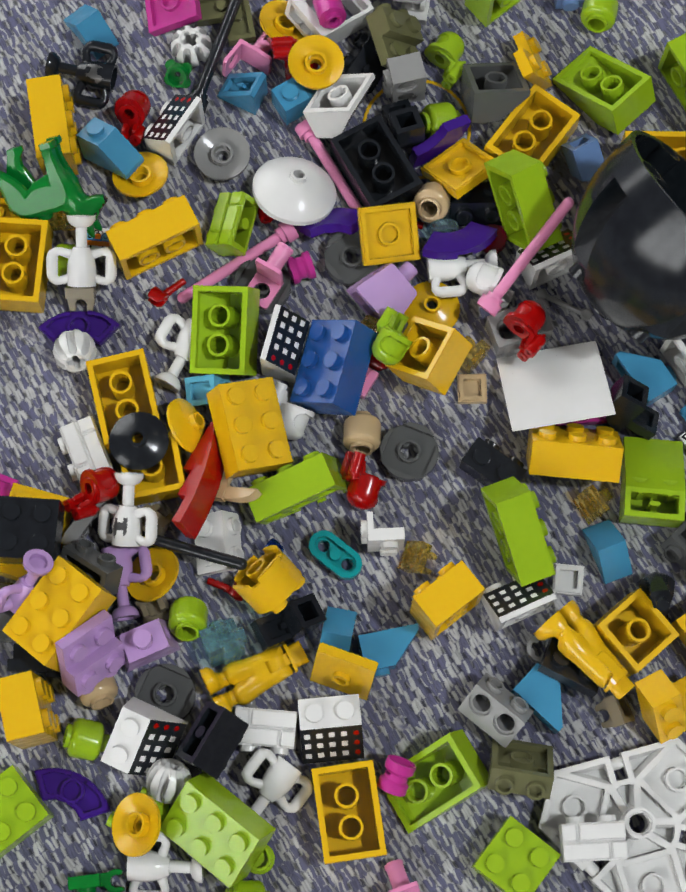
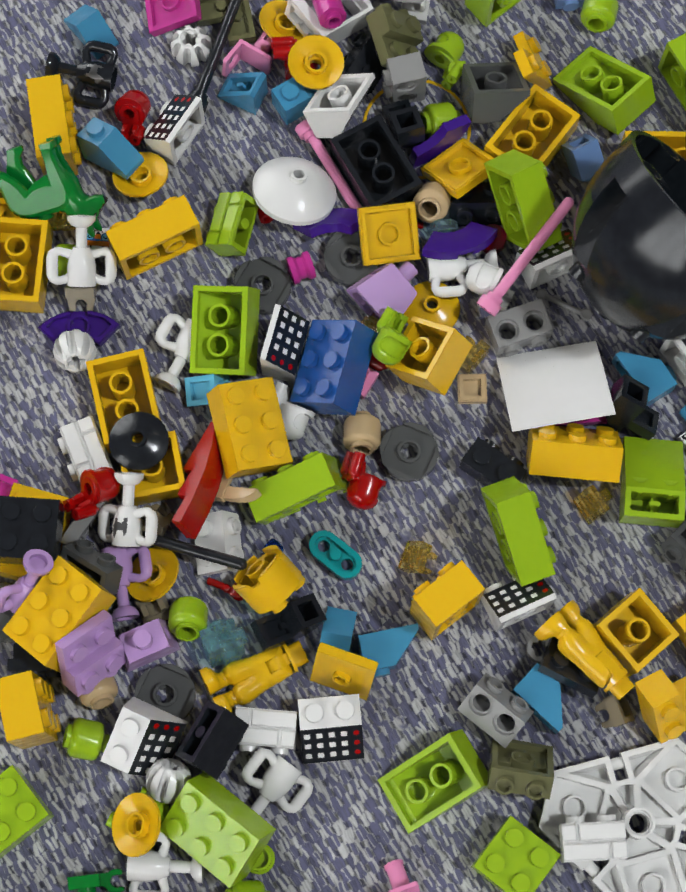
dark purple tile [34,768,111,821] -> none
red hand [148,278,187,307] -> none
green plate [164,59,192,88] -> none
yellow dish [166,398,206,453] -> none
bright pink piece [177,222,299,304] -> none
light grey dish [194,127,250,181] -> none
bright pink bracket [247,242,294,310] -> none
yellow brick [311,760,387,865] -> none
white bracket [360,511,405,556] -> none
dark pink wheel [377,754,416,797] -> none
red piece [503,300,546,362] -> none
white tile [552,563,584,597] -> none
dark azure slope [582,519,633,585] -> none
black animal [637,572,675,620] -> none

